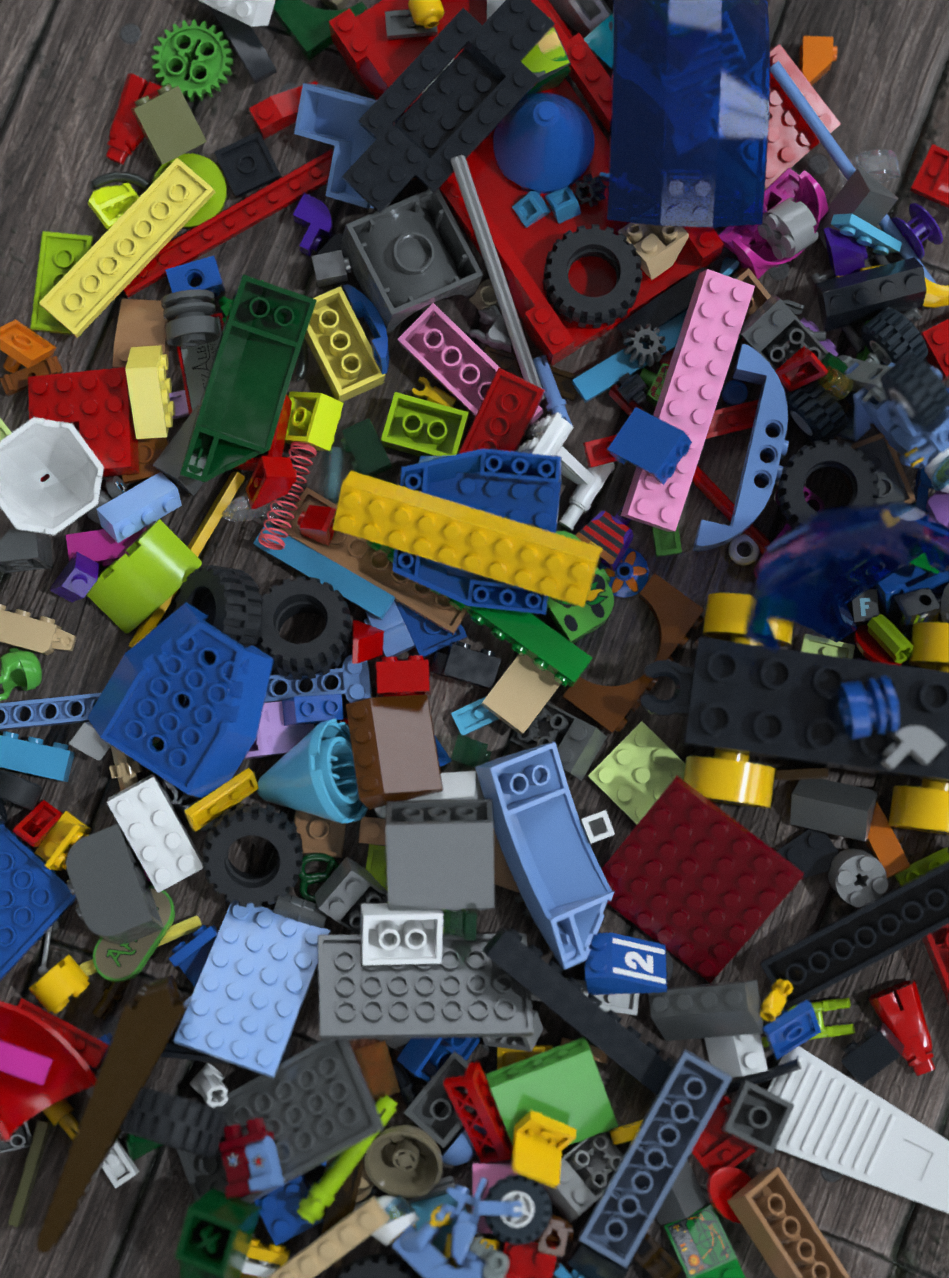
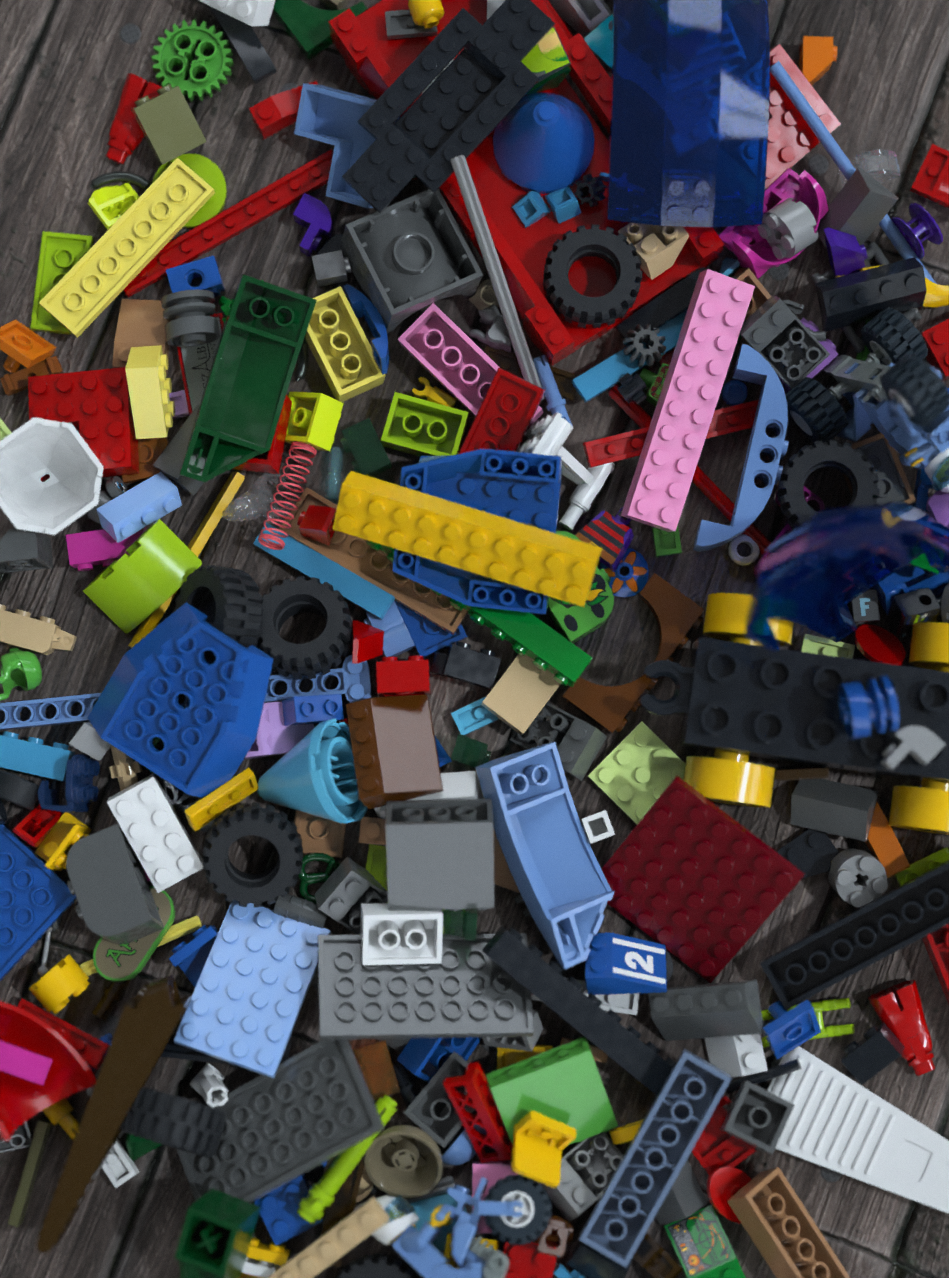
dark purple slope [49,552,99,602] -> none
black plate [214,131,281,199] -> none
hips [219,1118,284,1198] -> none
red slope [246,456,297,509] -> none
blue panel [607,407,692,485] -> none
yellow arm [760,979,793,1022] -> none
red slope [775,346,828,392] -> none
clear yellow leg [817,352,853,399] -> none
medium azure plate [831,213,902,255] -> none
lime axle [867,614,914,664] -> none
none -> dark blue piece [38,754,100,812]

